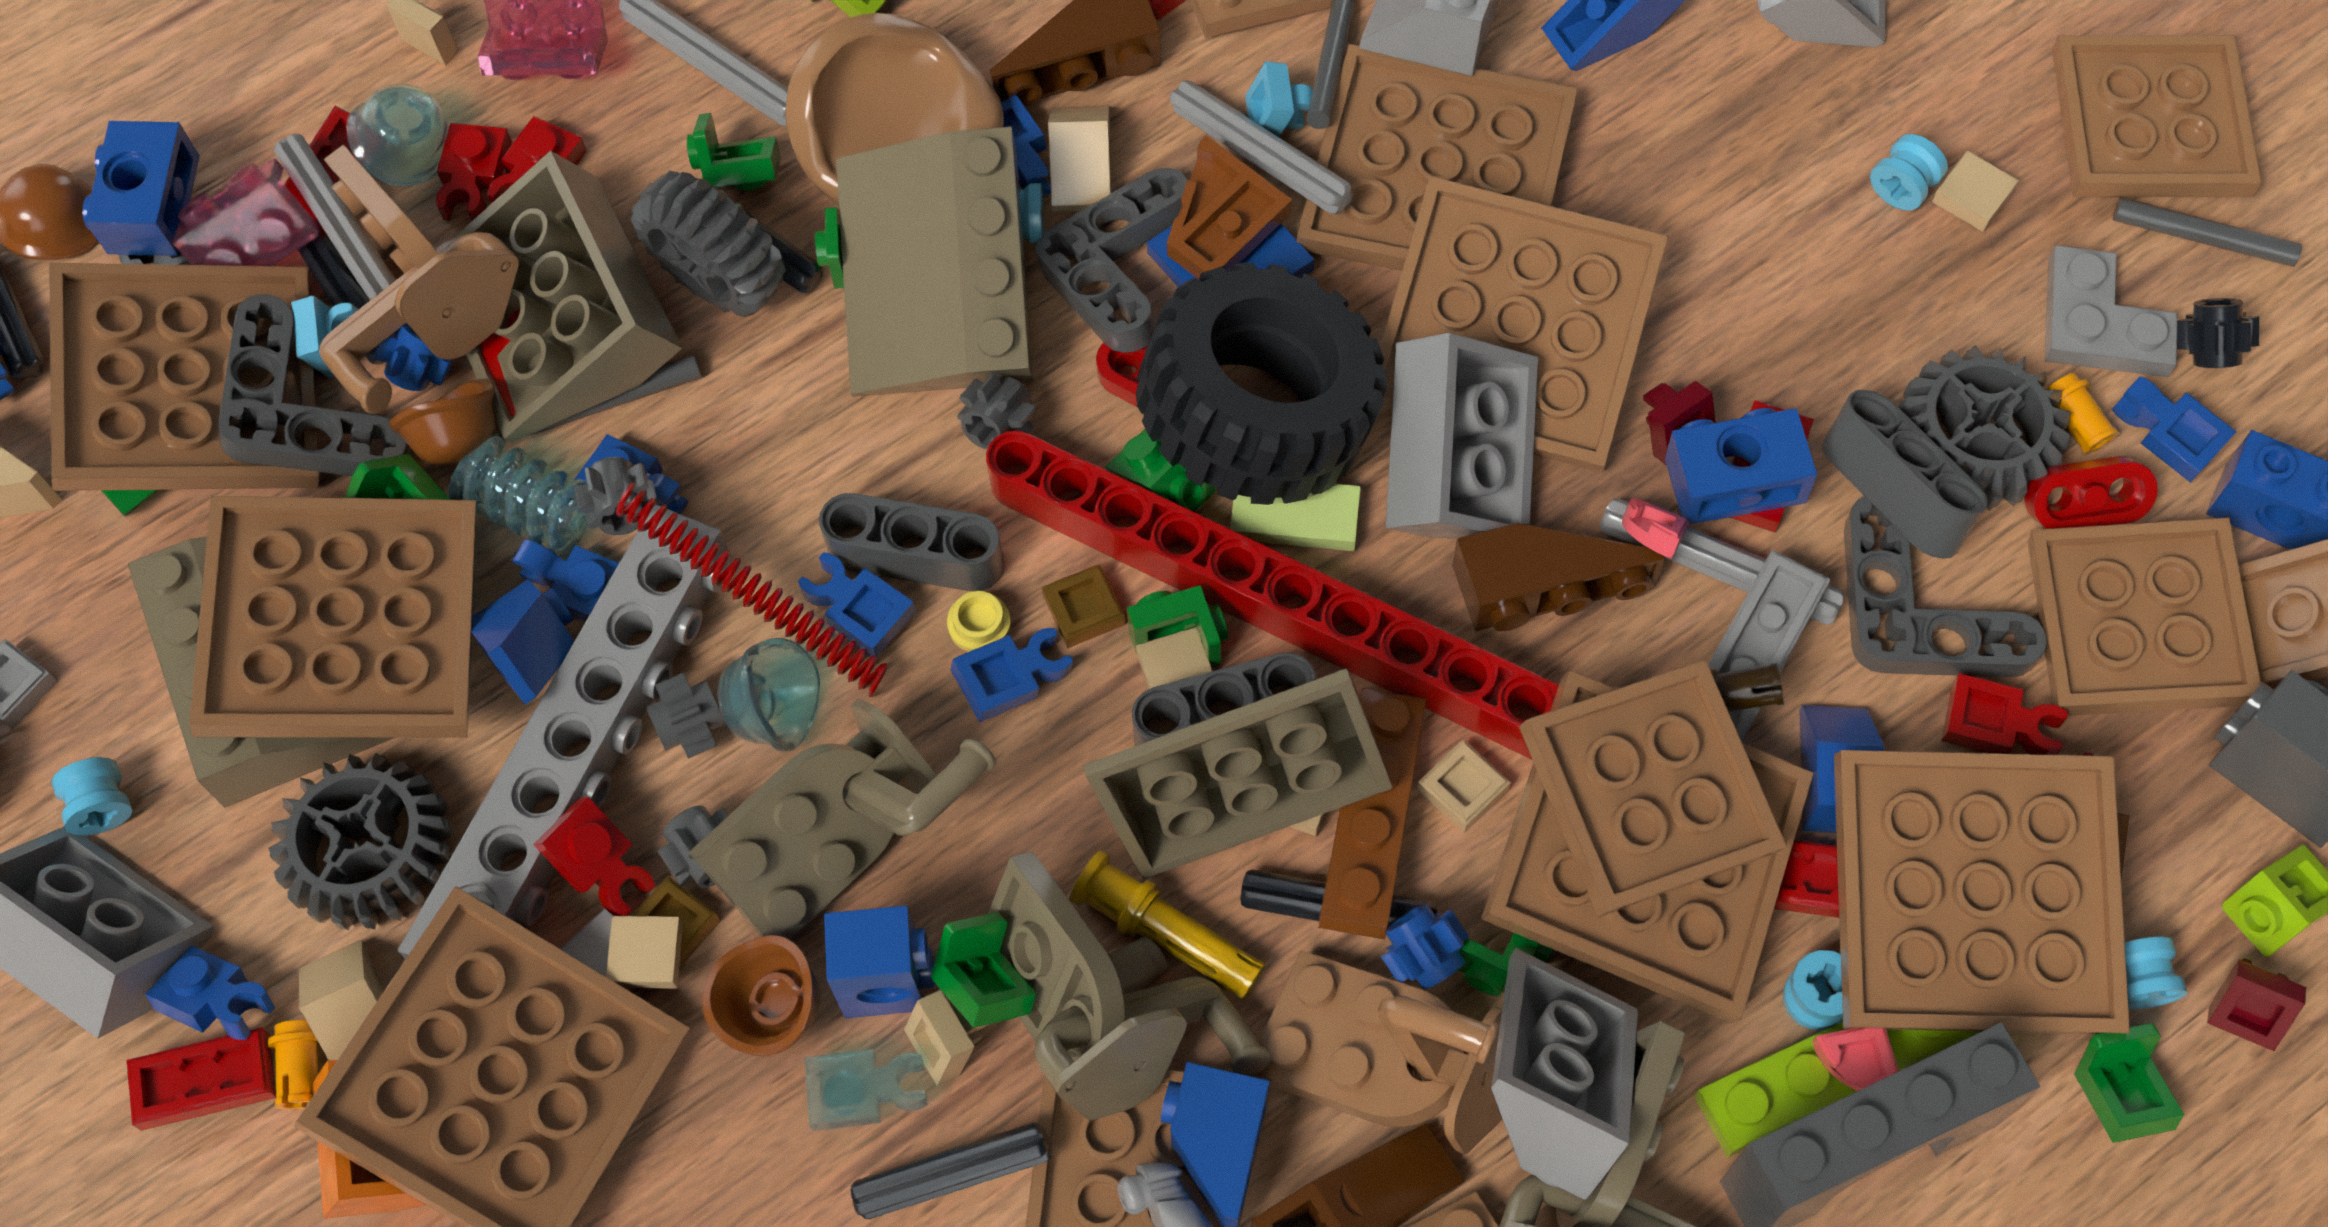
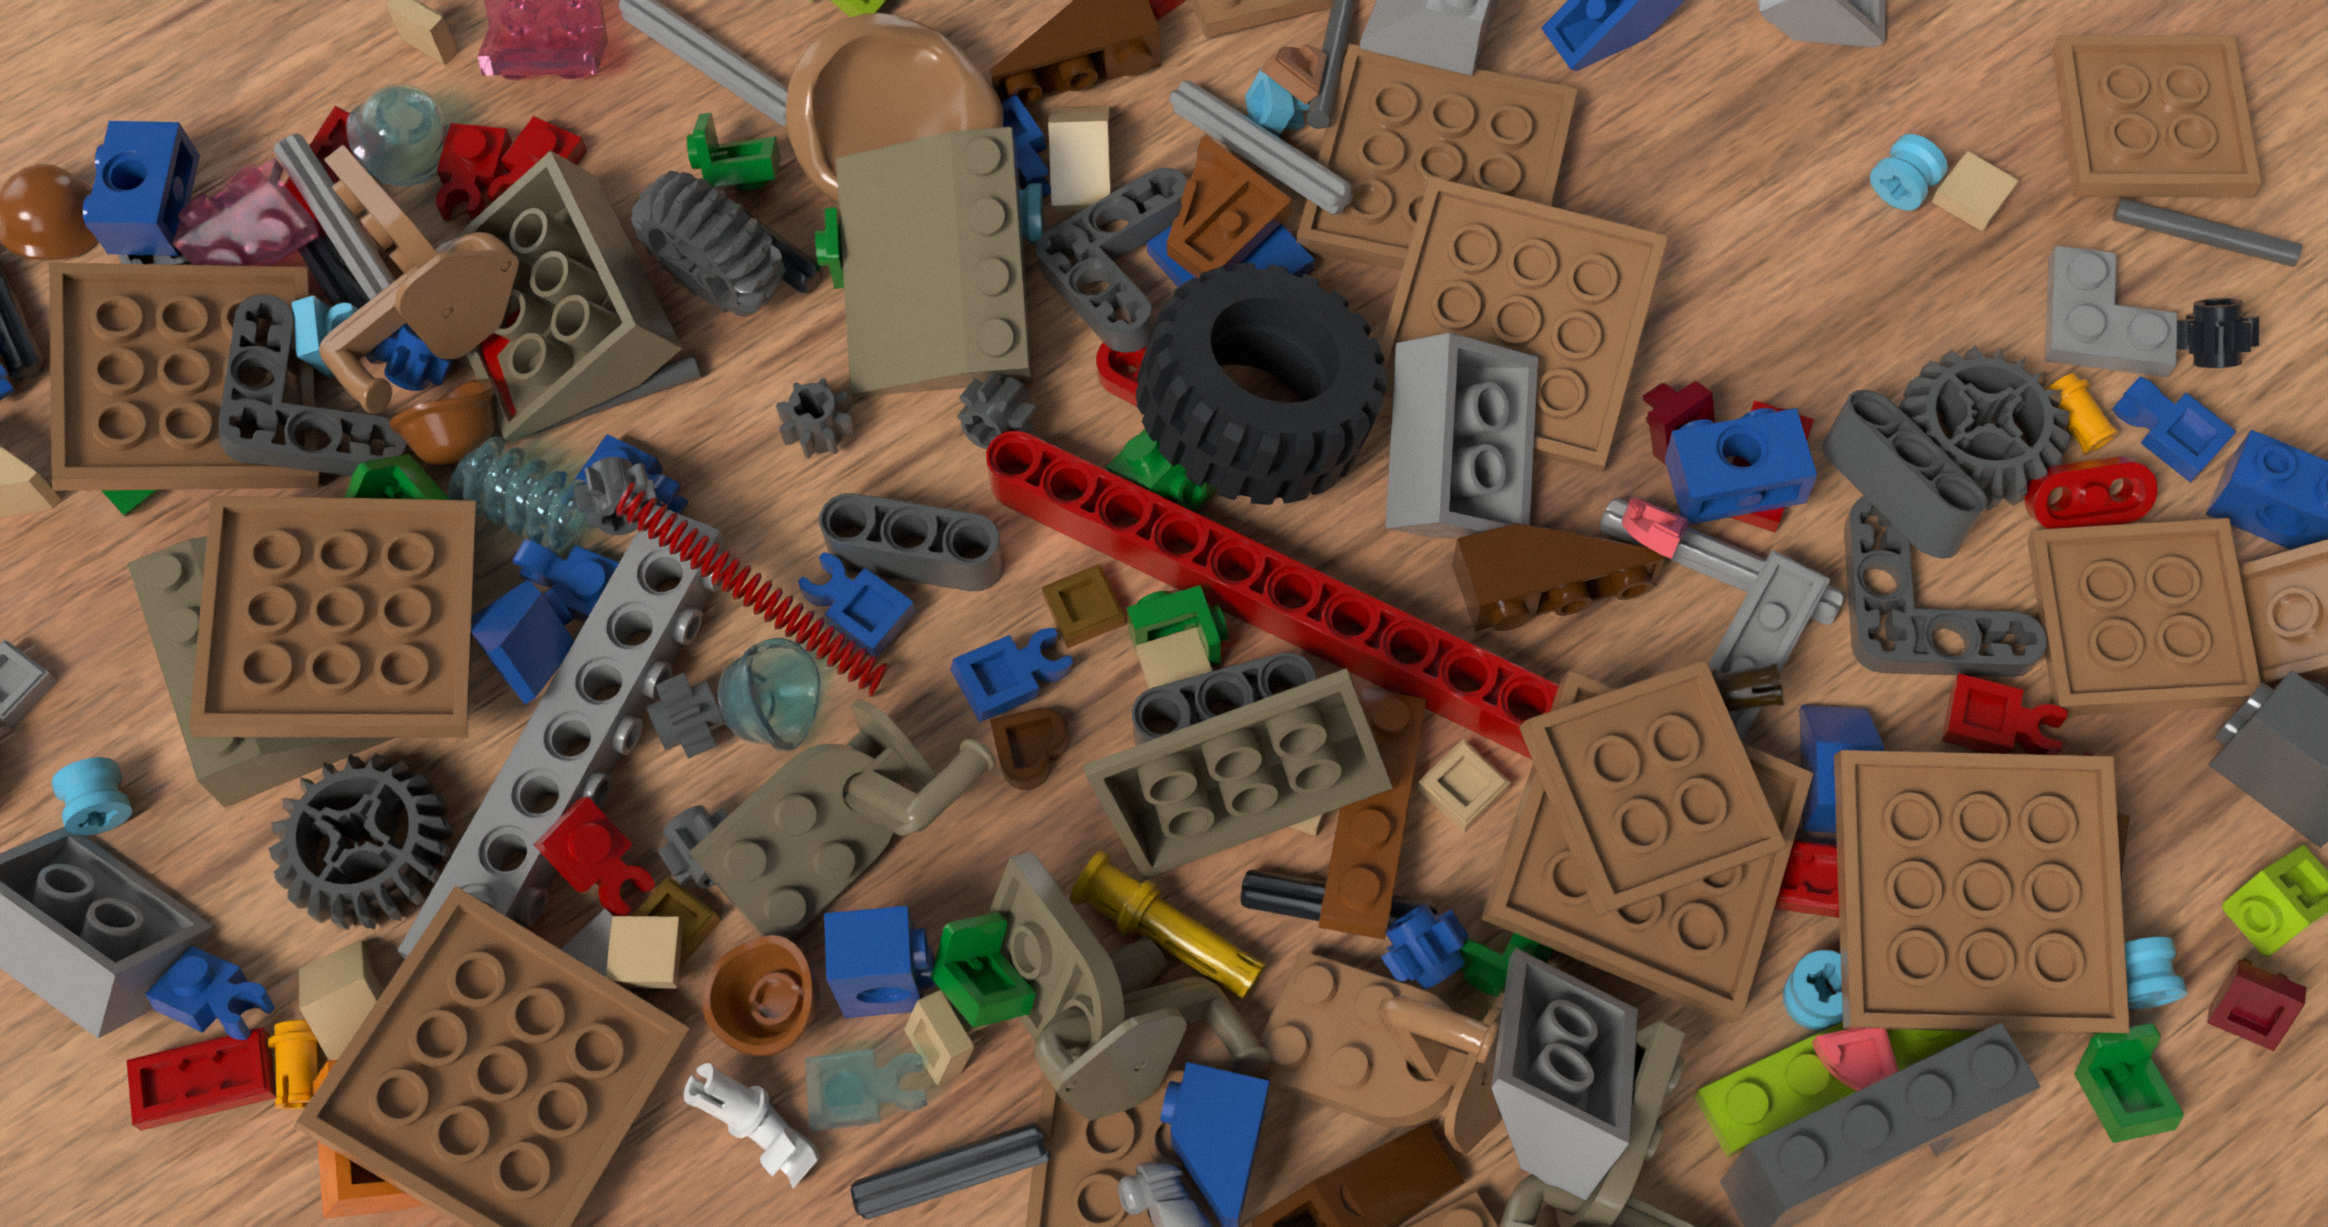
light yellow plate [947,591,1011,652] -> none
yellowish green tile [1230,484,1361,551] -> none
none -> white piece [683,1063,820,1188]
none -> dark grey gear [776,378,855,459]
none -> reddish brown tile [990,708,1069,790]
none -> nougat tile [1261,44,1327,105]

